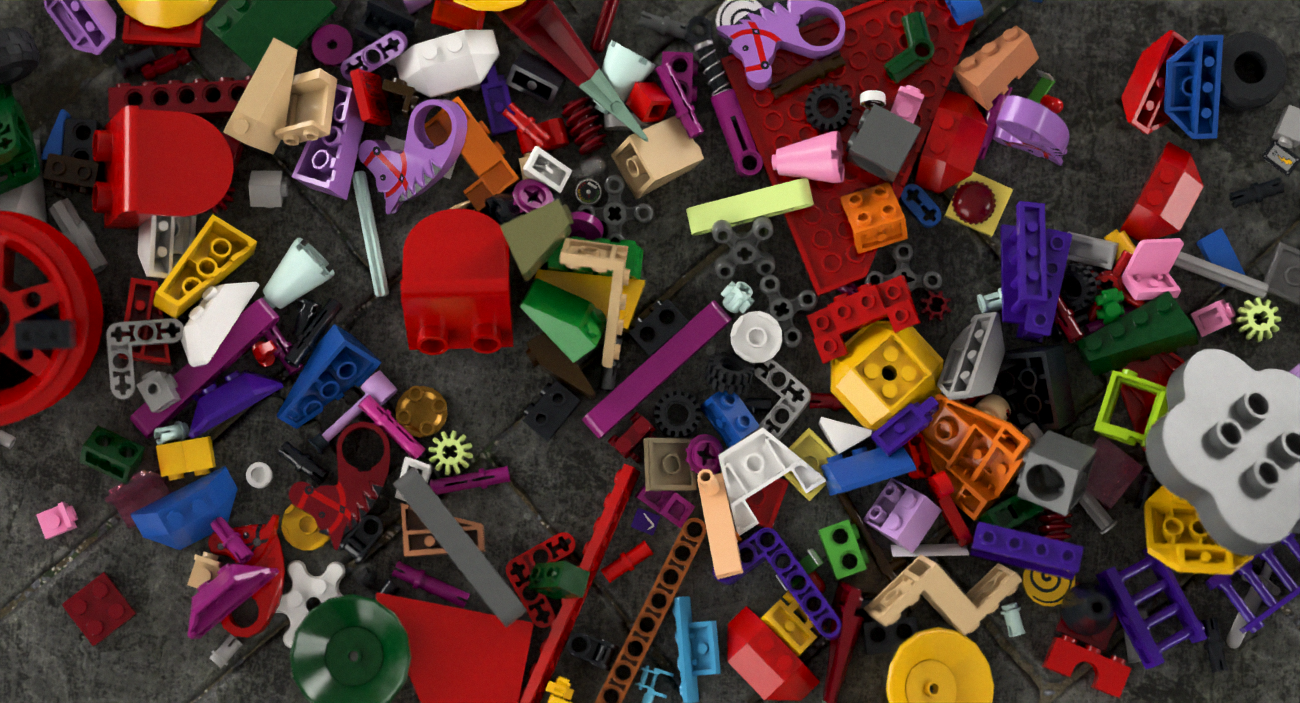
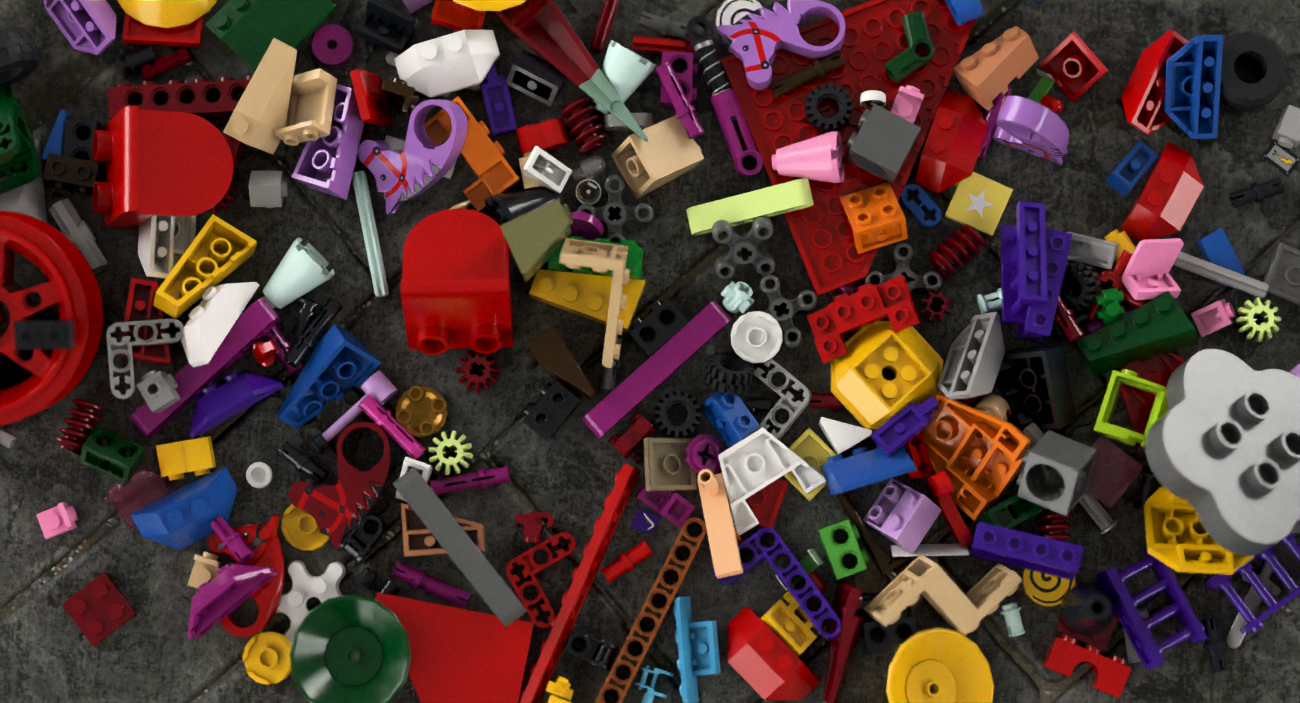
light aqua pin [154,421,190,445] -> none
light grey pin [210,634,243,668] -> none
medium lavender beam [340,31,408,81] -> none
red pin [502,102,552,149] -> none
magenta gear [511,179,553,213] -> none
green slope [520,278,607,363] -> none
dark green brick [528,561,590,599] -> none
red brick [626,82,672,122] -> none
dark red hat [952,181,996,225] -> none
none -> dark red piece [54,399,106,456]
none -> yellow tile [243,631,292,685]
none -> dark red gear [455,351,500,393]
none -> dark red piece [515,512,555,544]
none -> red axle [632,35,696,53]
none -> dark red piece [929,224,988,280]
none -> red slope [1039,32,1108,103]
none -> blue slope [1105,140,1160,197]

